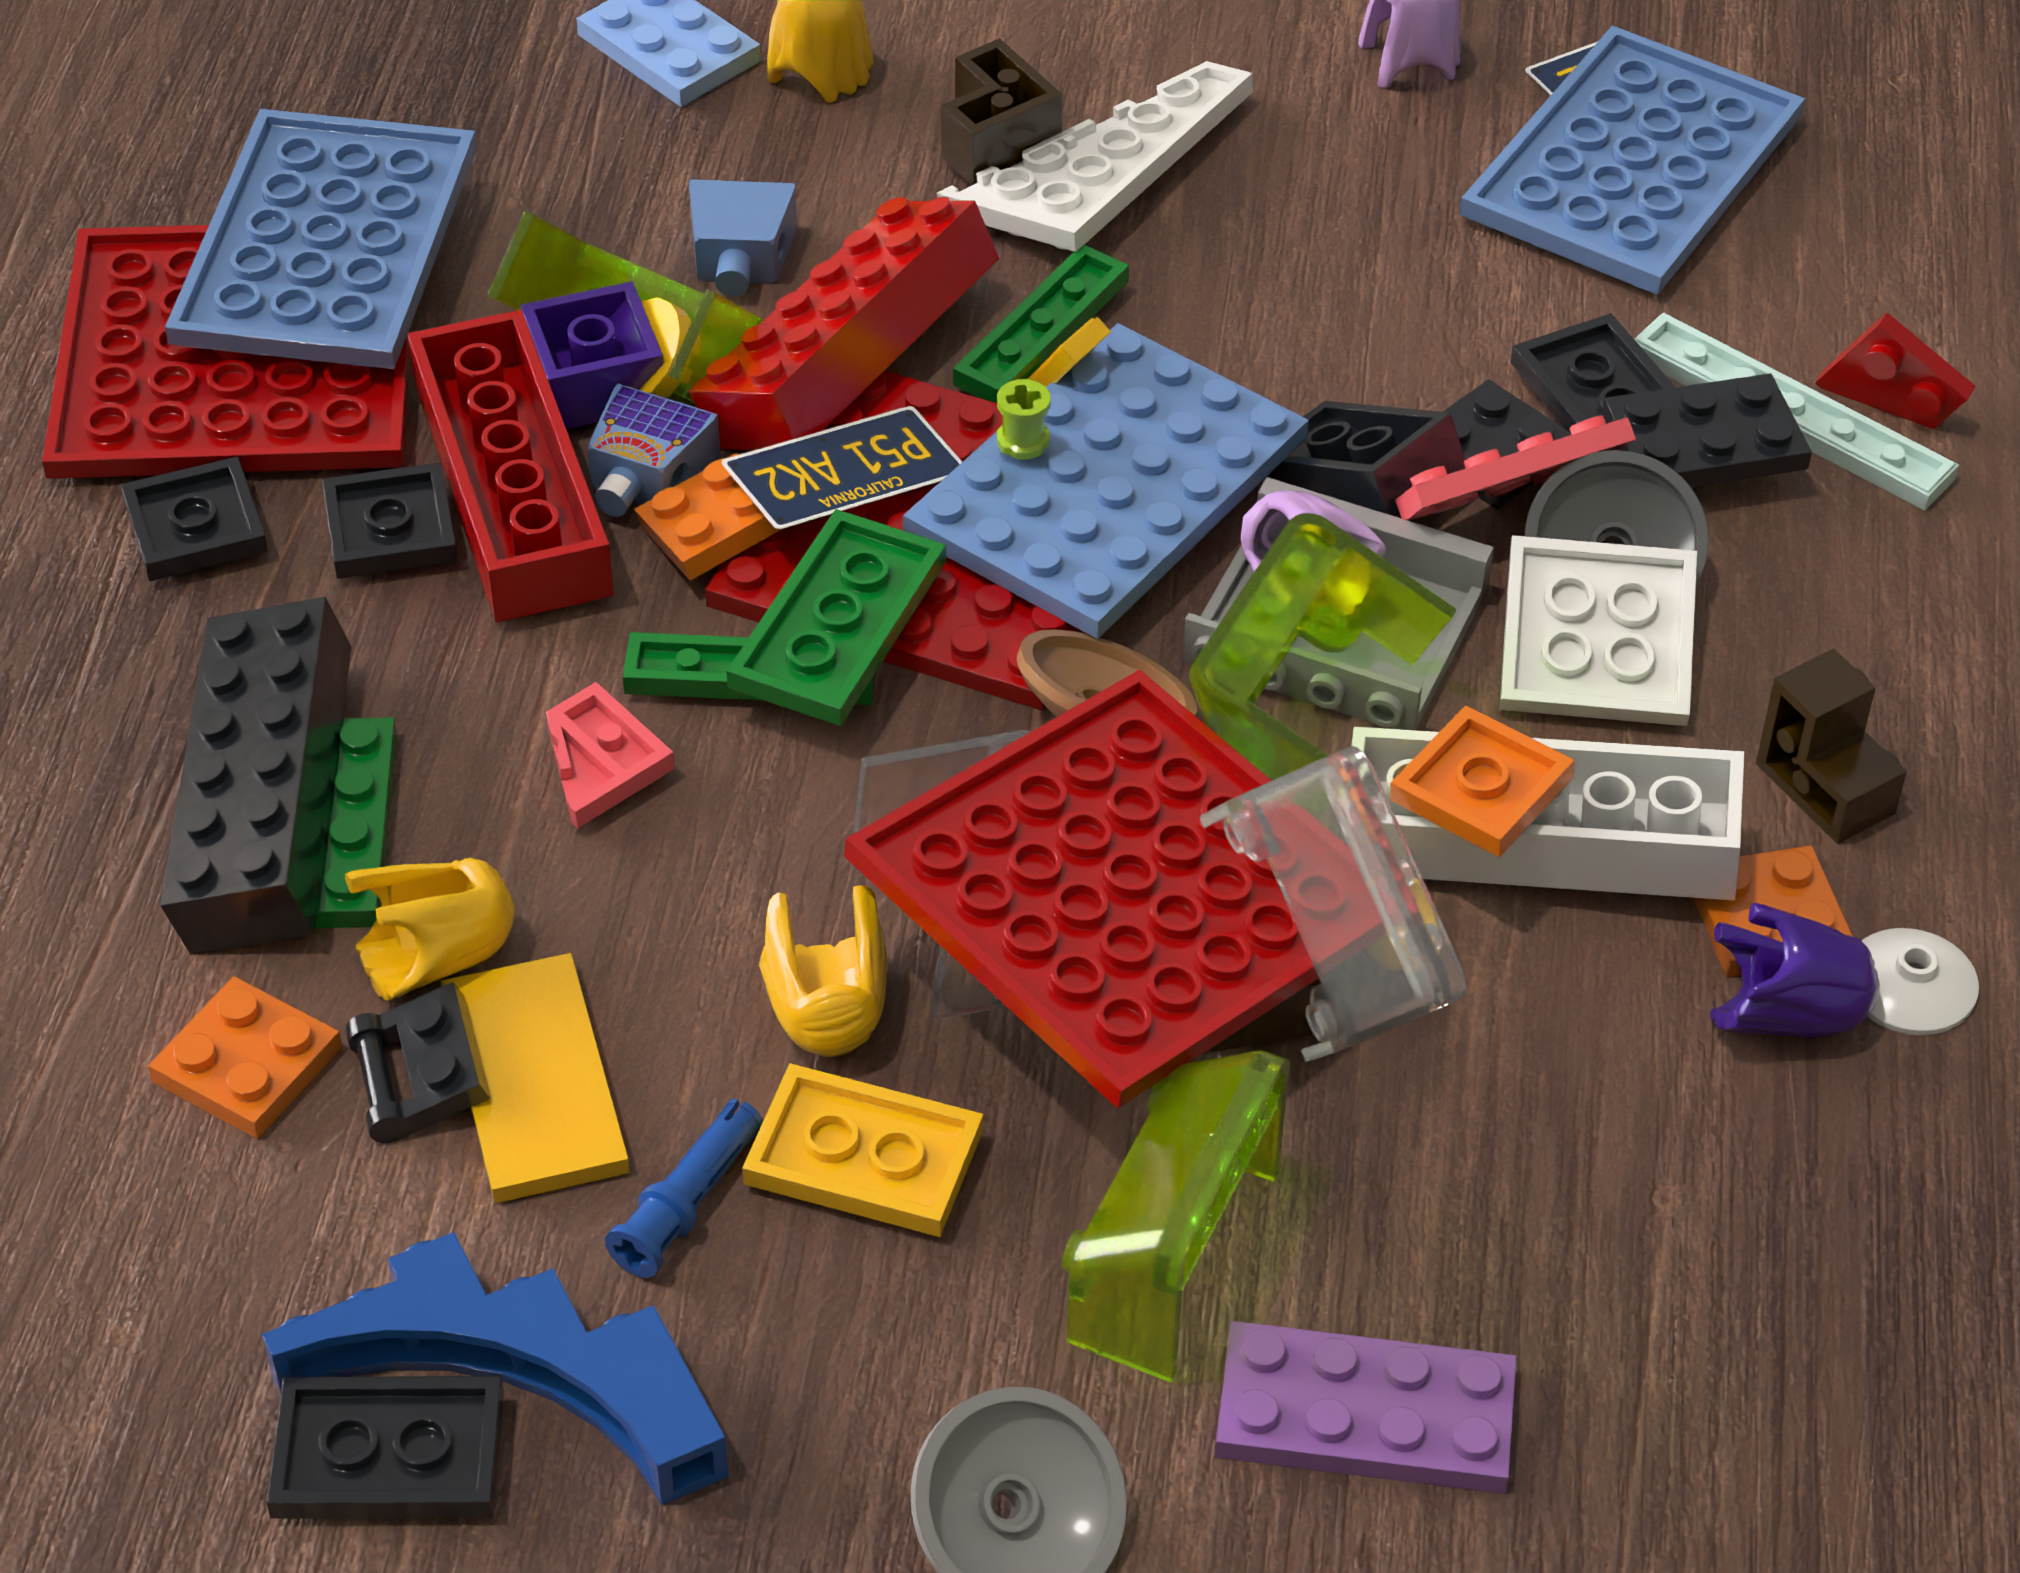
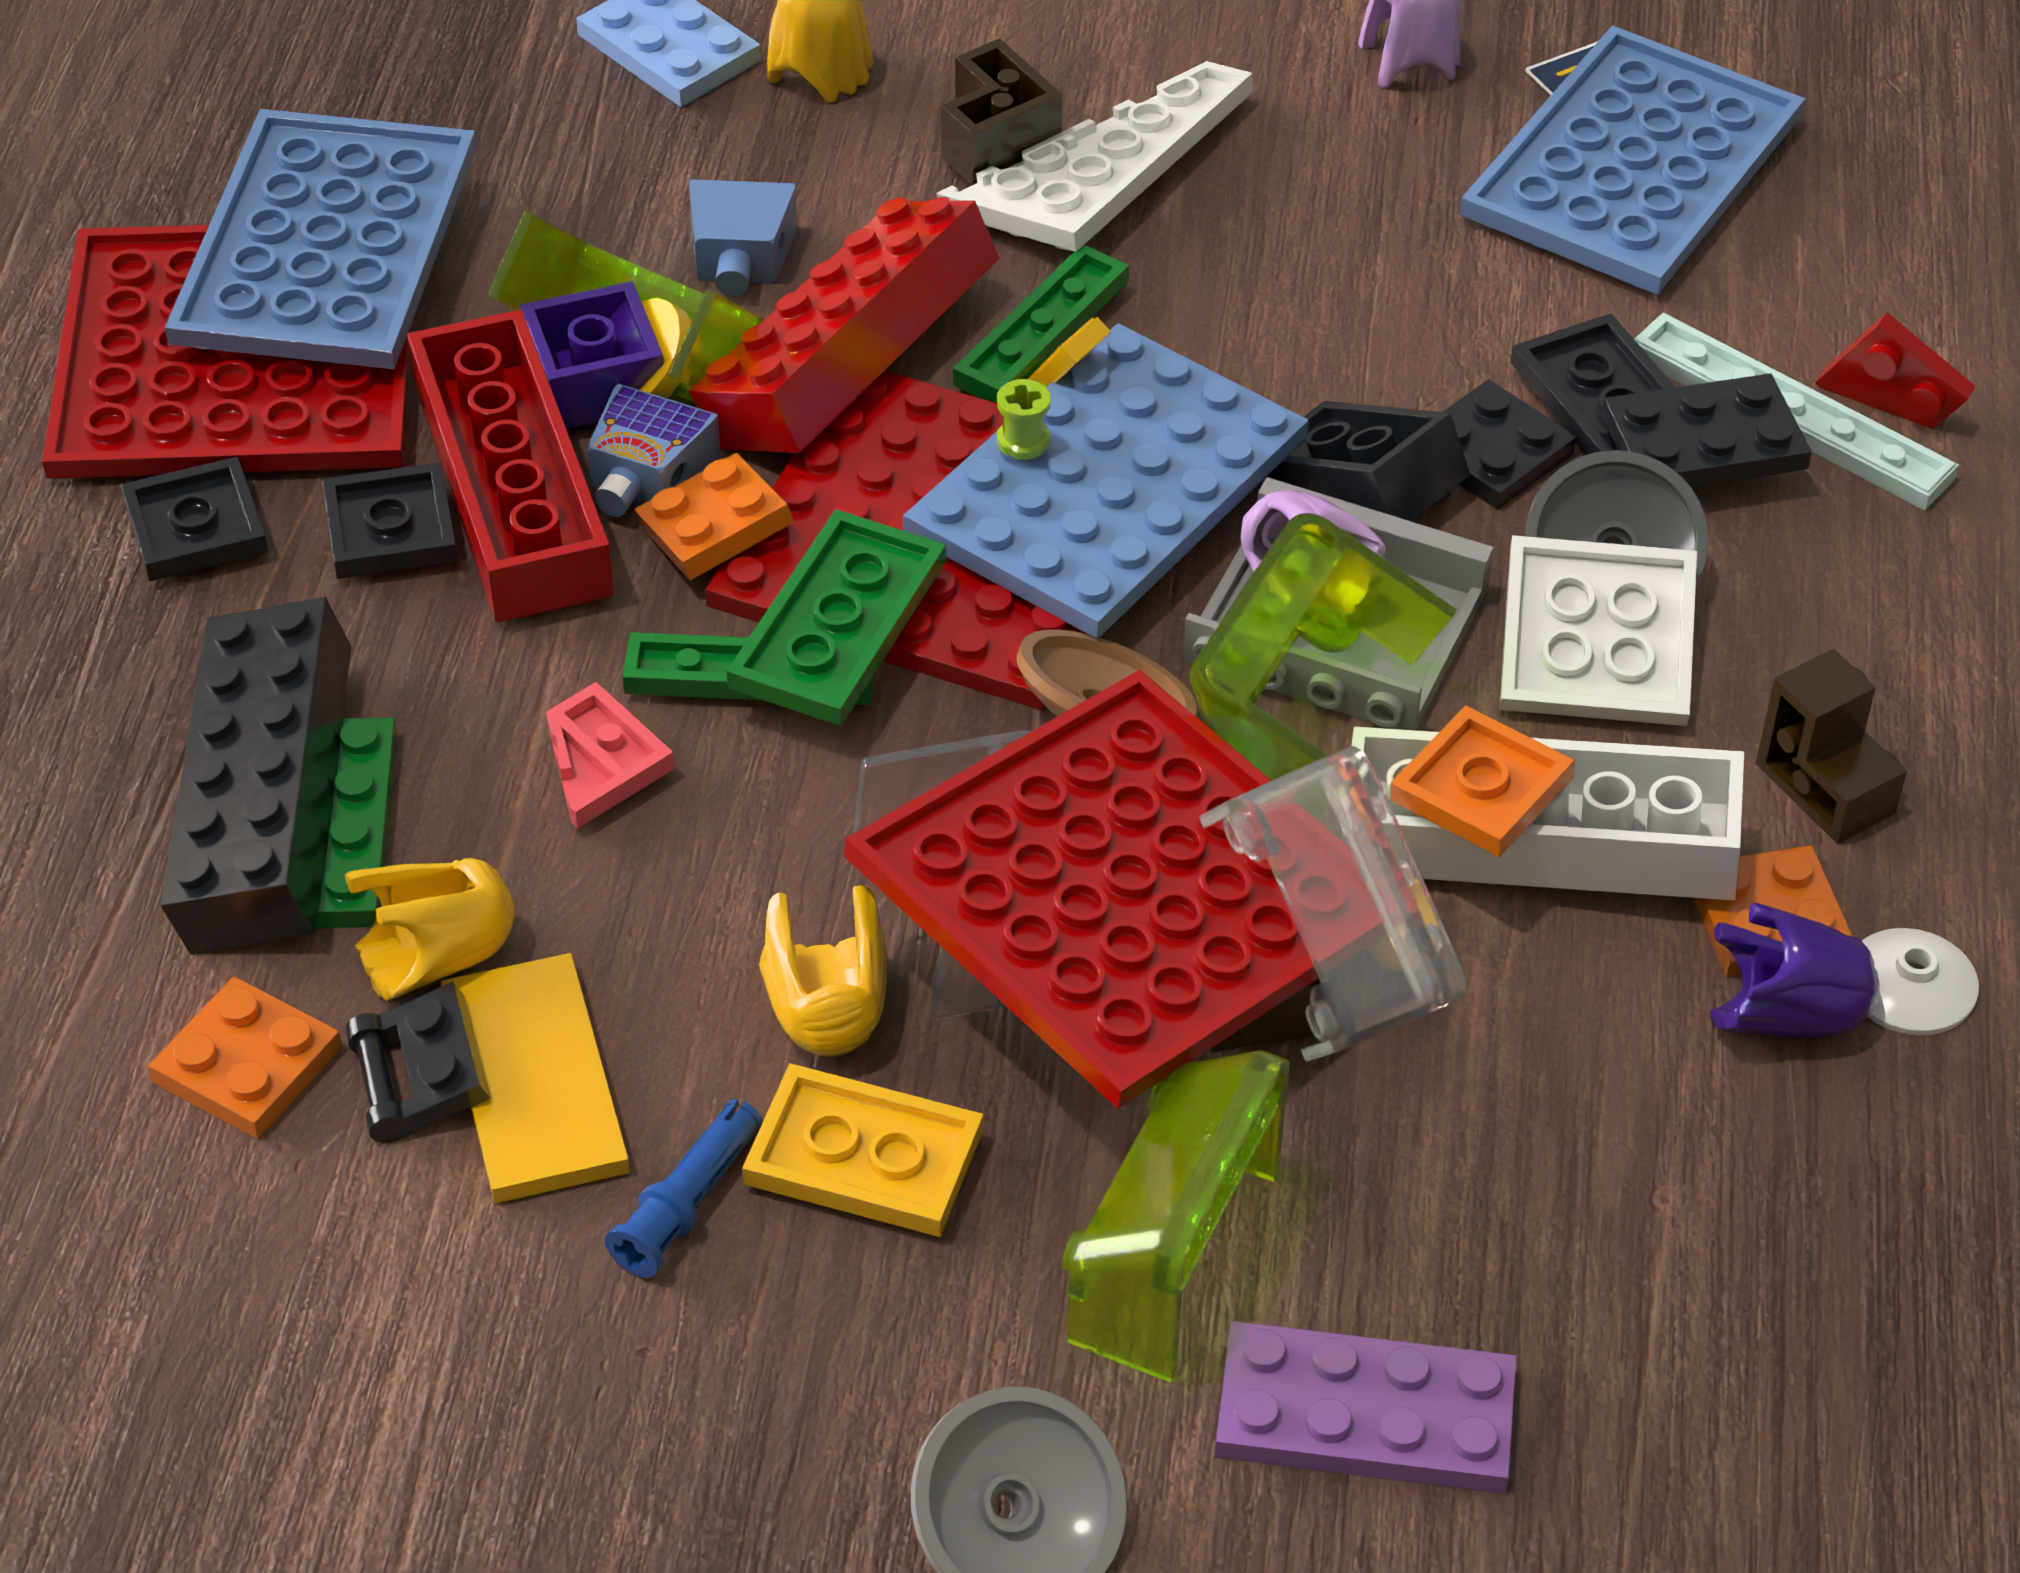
blue arch [262,1232,729,1505] -> none
black plate [266,1376,504,1519] -> none
dark blue sticker [721,406,962,529] -> none
coral wing [1395,415,1636,521] -> none

